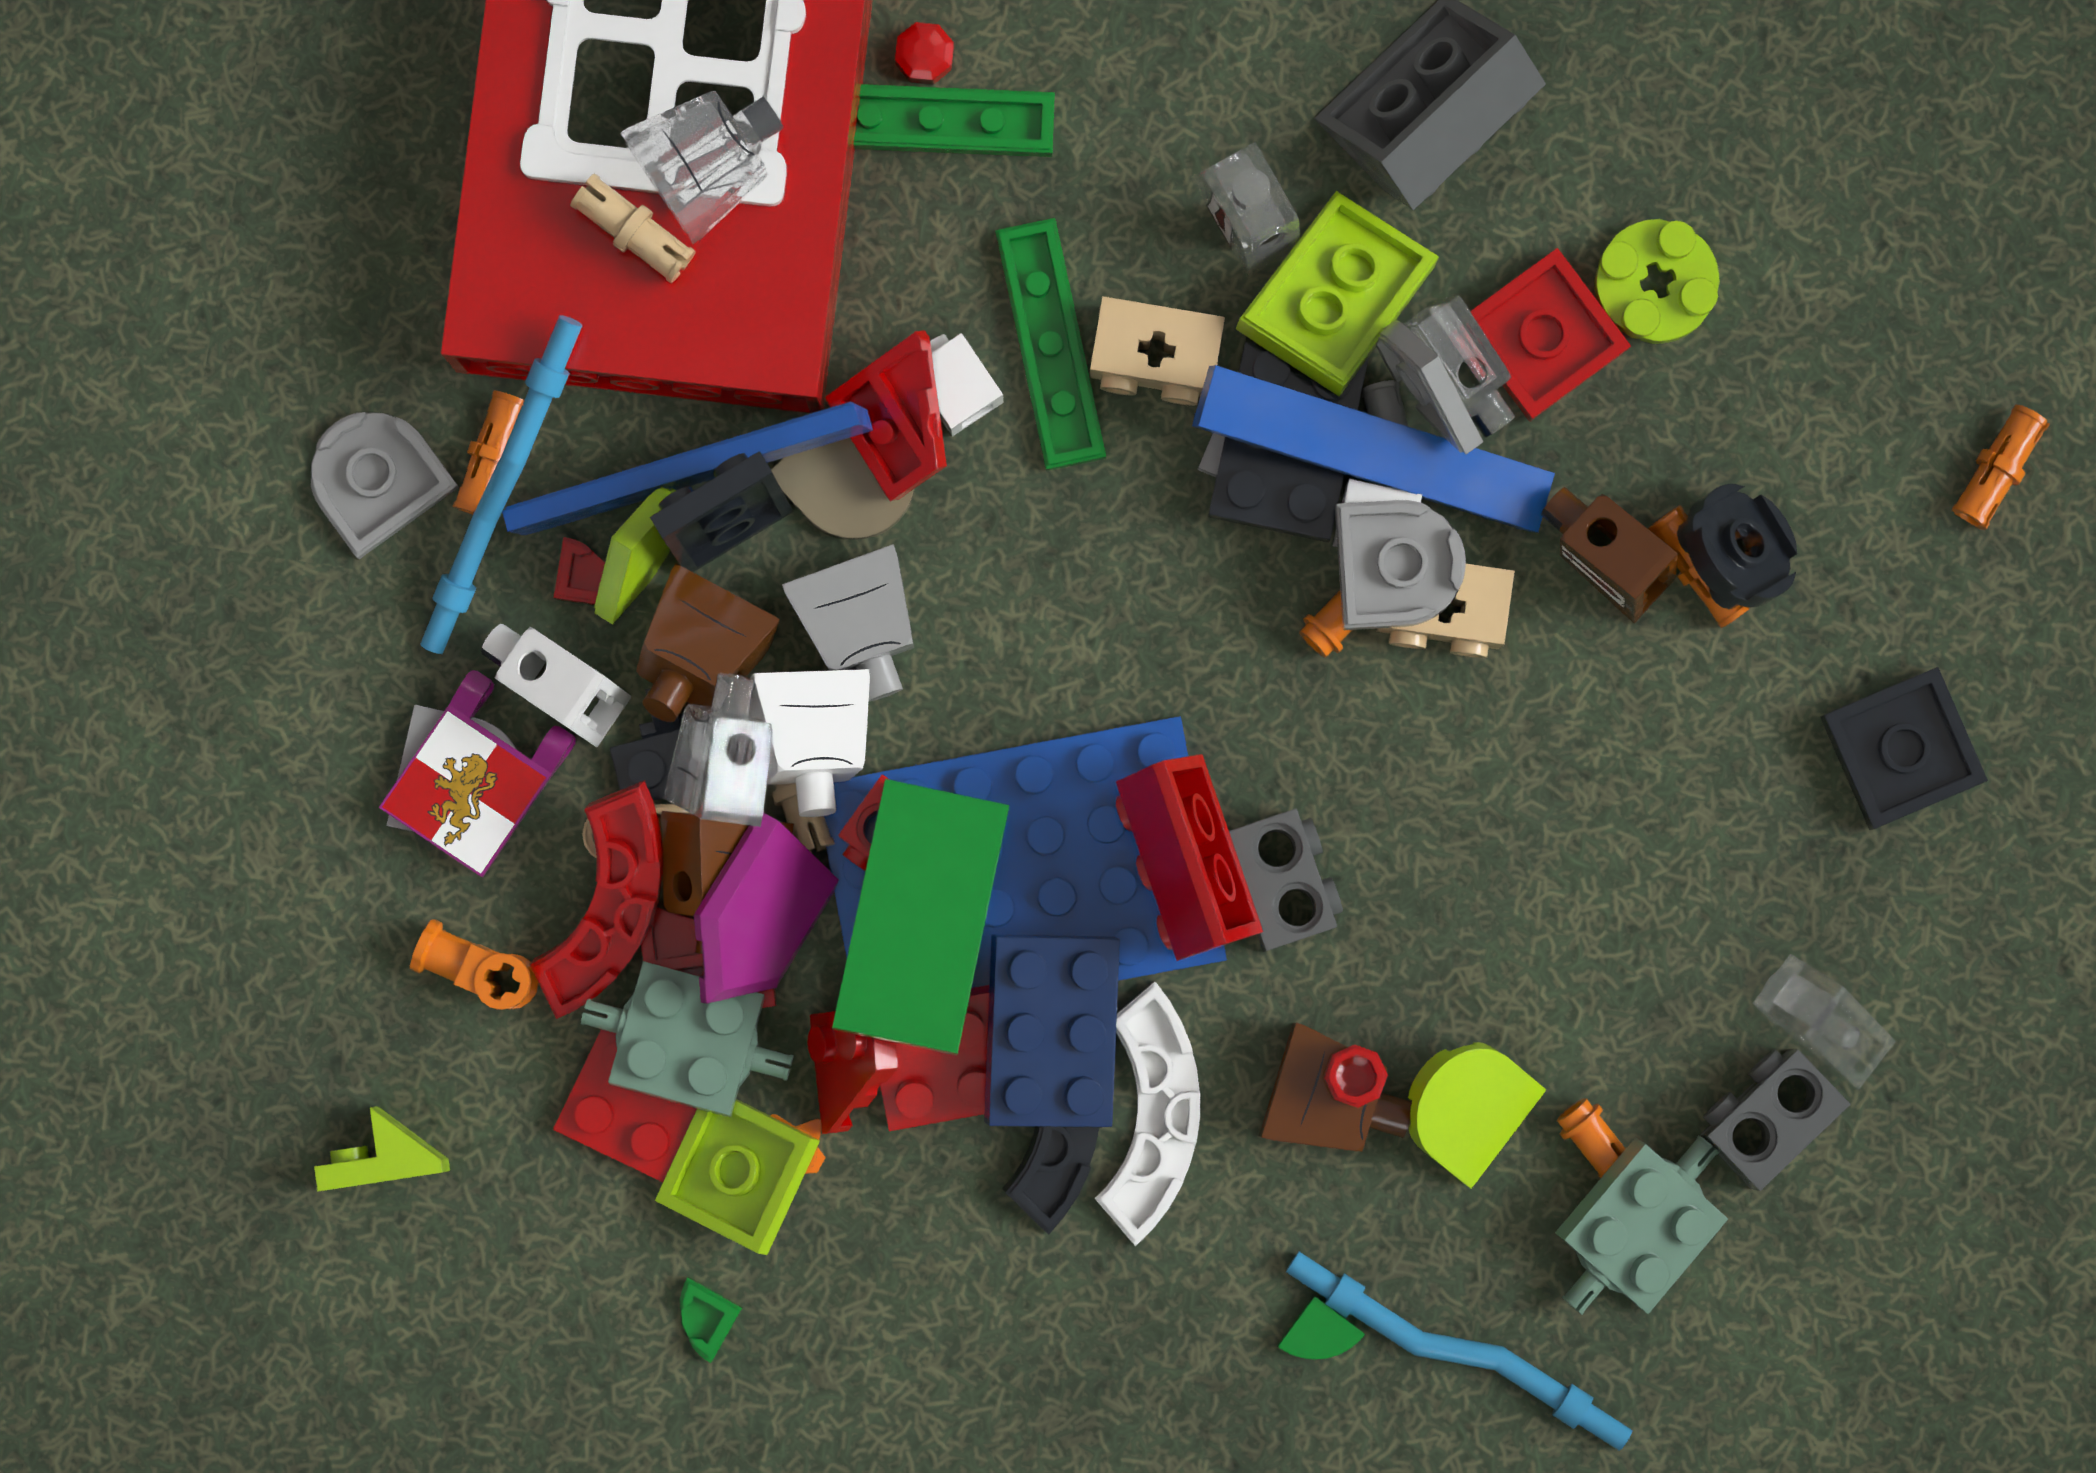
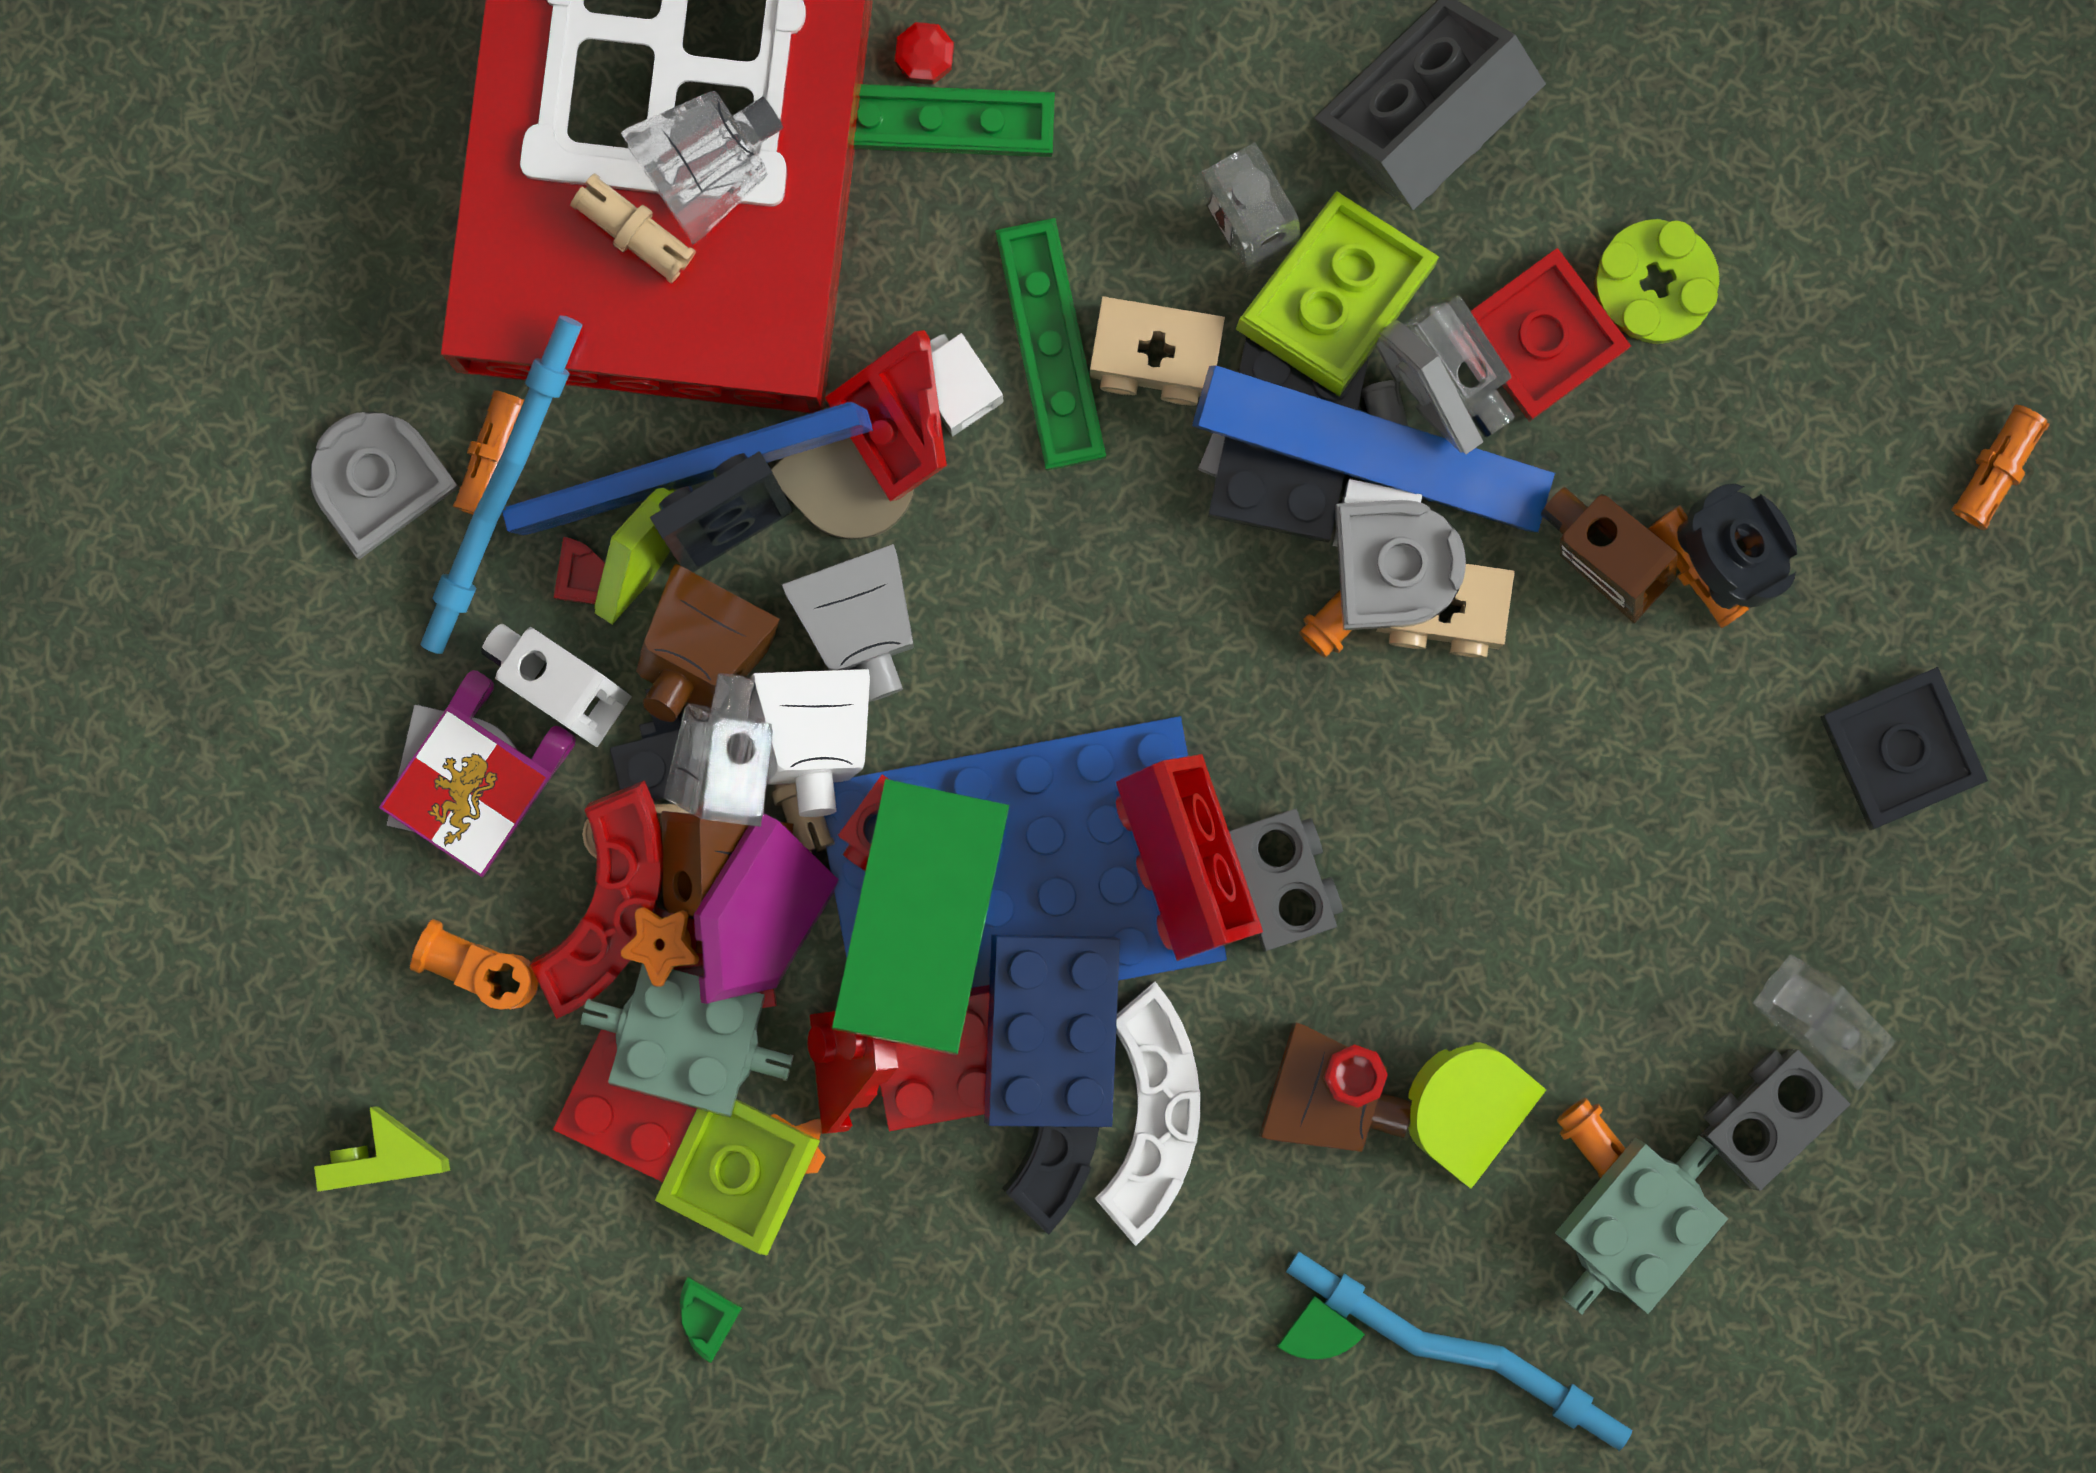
none -> orange plate [621,907,699,987]

